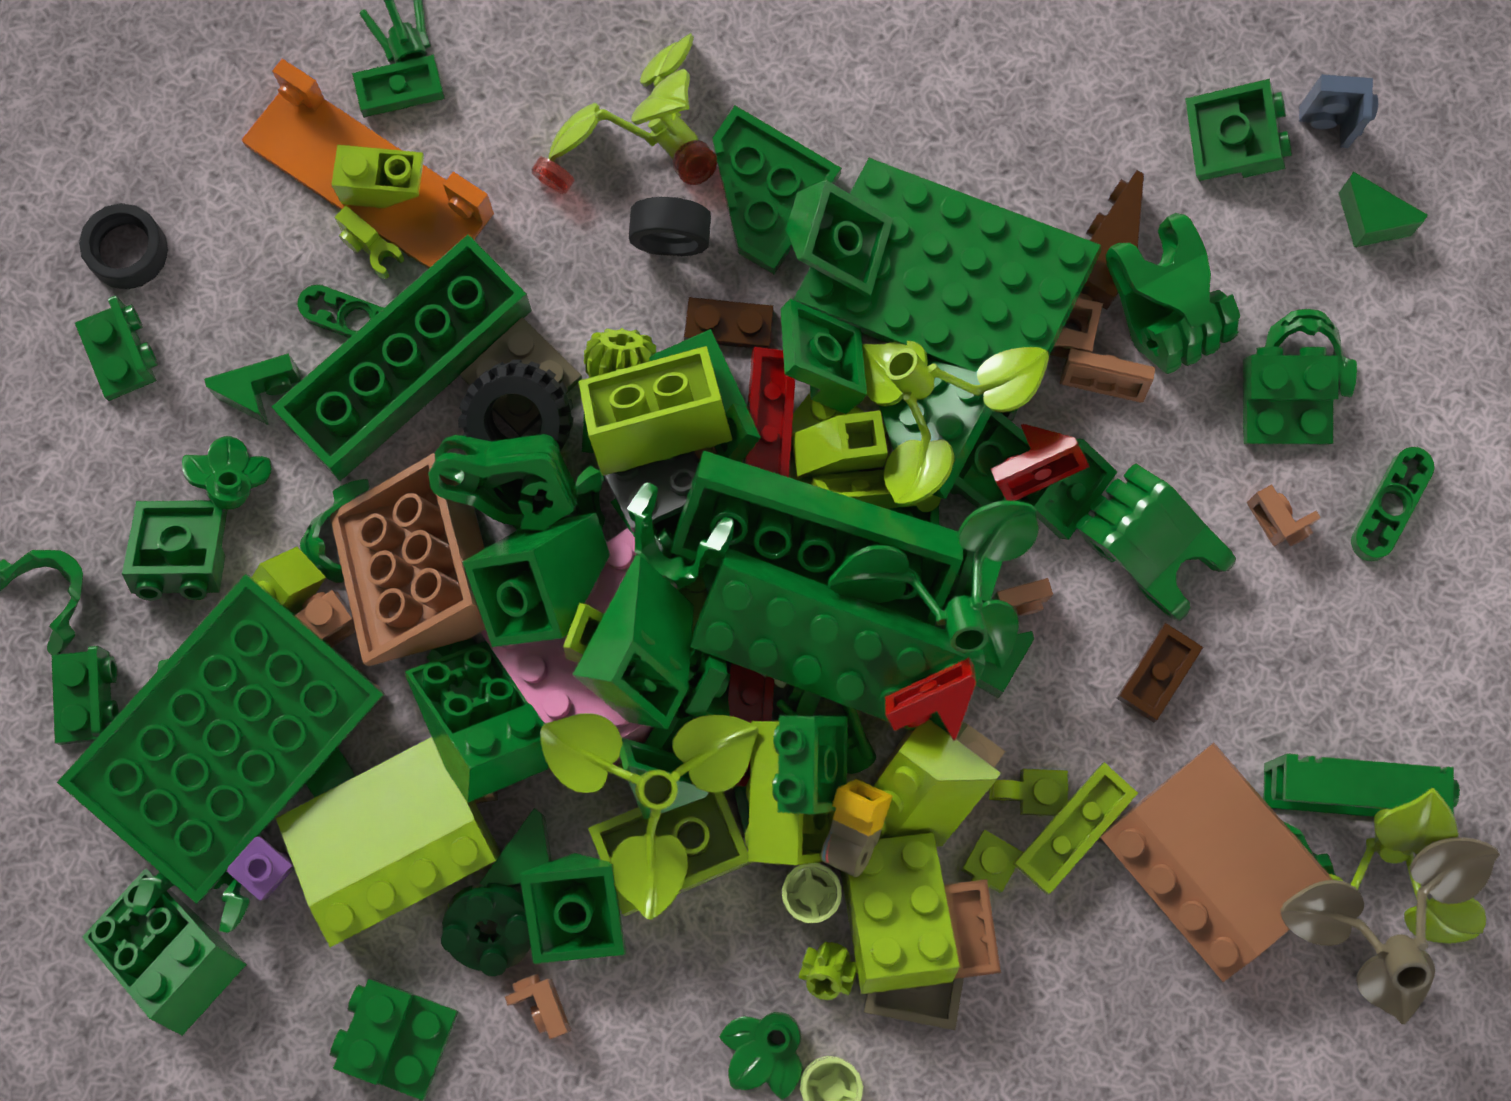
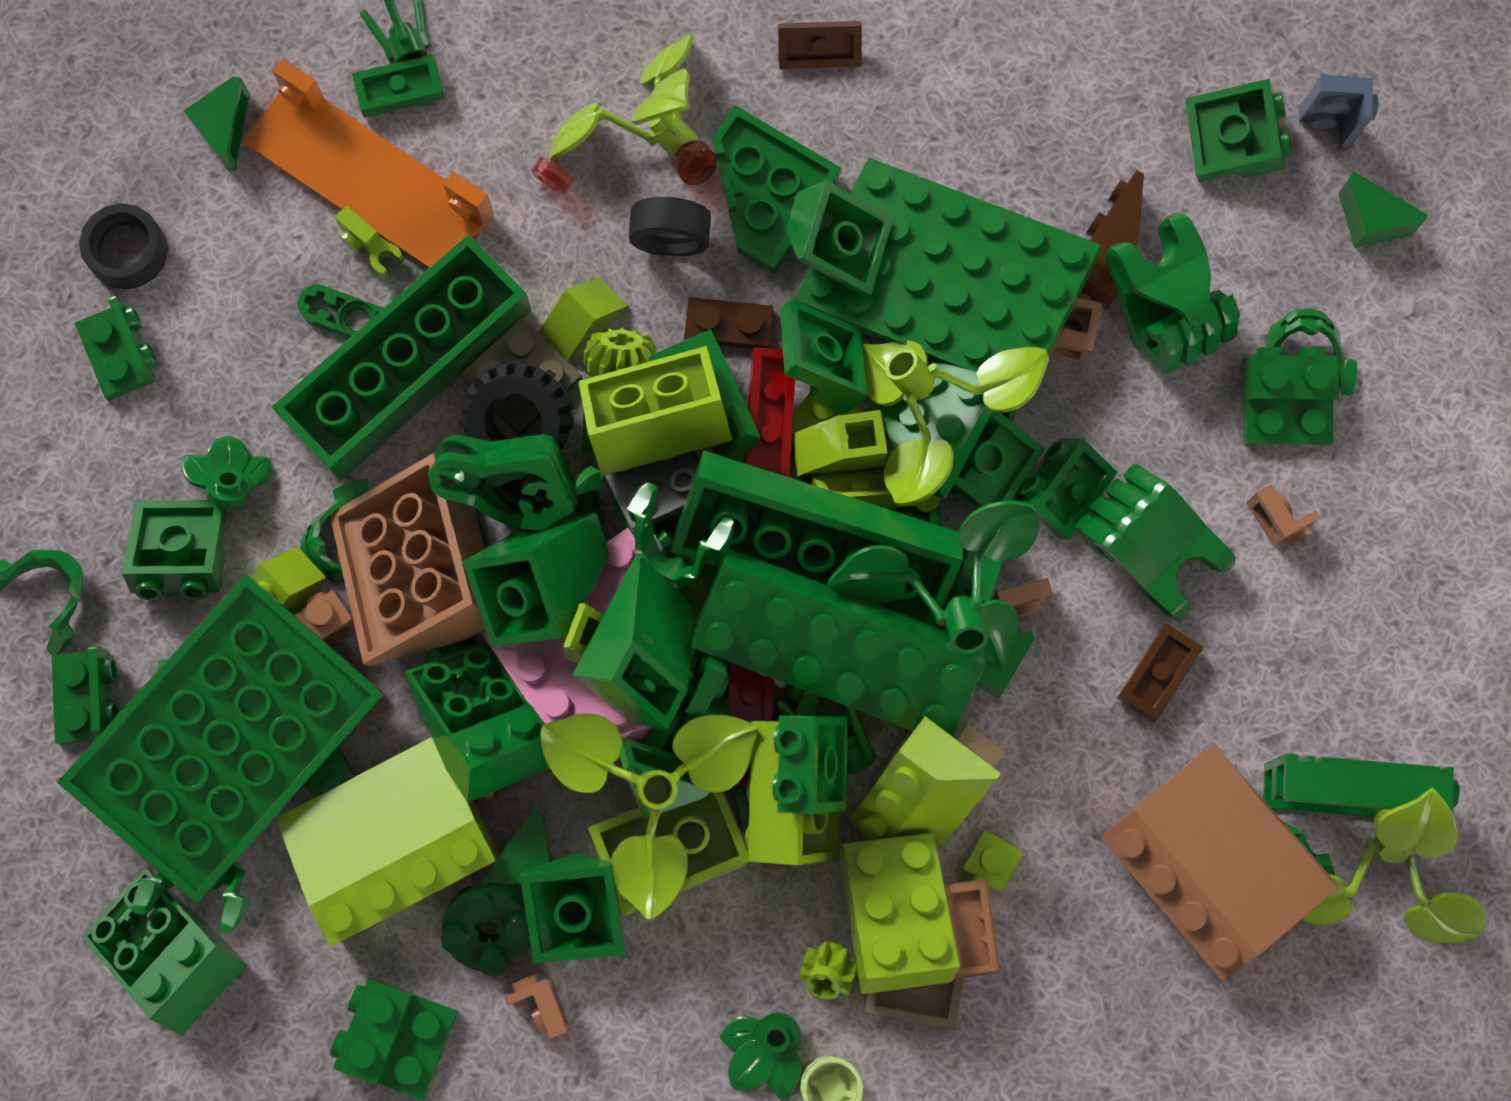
green slope [204,353,301,425] -> none
medium lavender bracket [227,837,294,901] -> none
lime slope [331,145,424,208] -> none
yellowish green wheel [782,863,842,923] -> none
leg [821,779,893,877] -> none
red slope [885,657,976,741] -> none
lime plate [989,768,1068,816] -> none
red slope [991,424,1090,501] -> none
lime plate [1013,762,1138,895] -> none
nougat plate [1059,348,1155,403] -> none
dark tan plant [1280,837,1500,1025] -> none
green beam [1351,447,1435,562] -> none
none -> green slope [184,77,250,171]
none -> lime slope [538,277,629,362]
none -> reddish brown plate [778,21,862,69]

